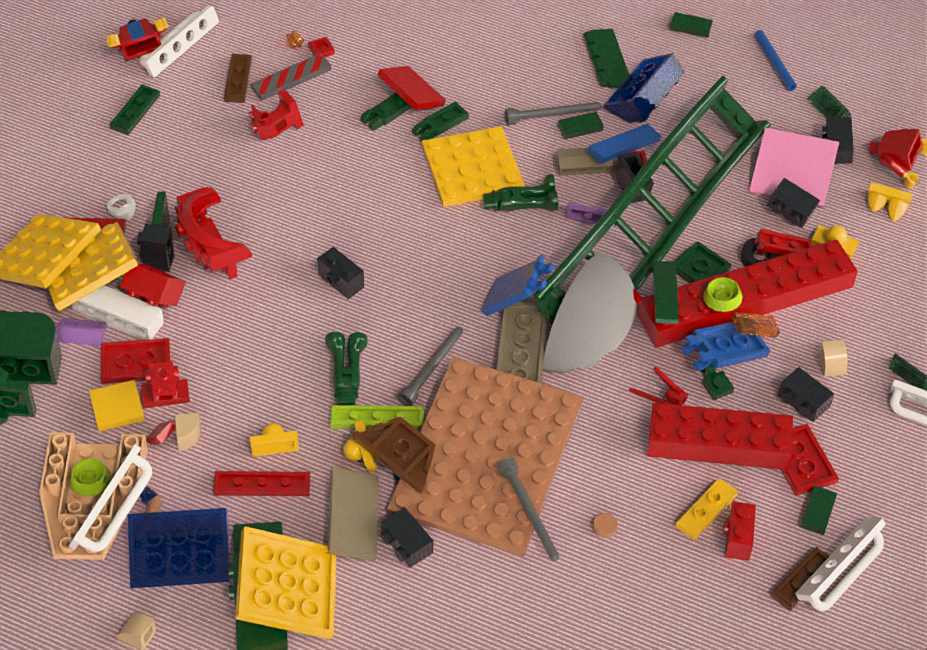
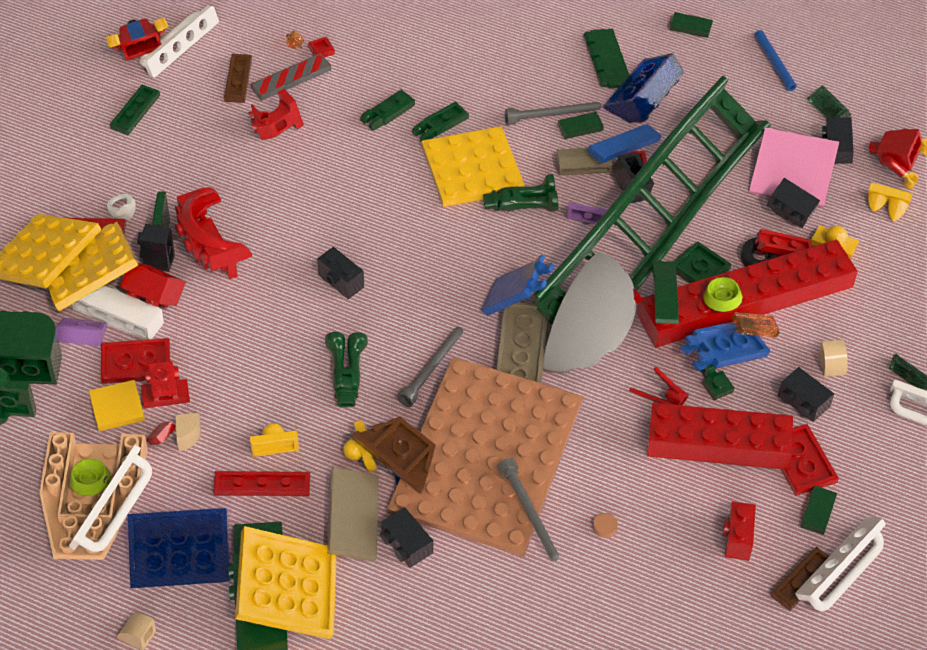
arm [140,487,162,521] -> none
lime tile [330,405,424,430] -> none
red tile [377,66,446,110] -> none
yellow plate [675,478,738,541] -> none

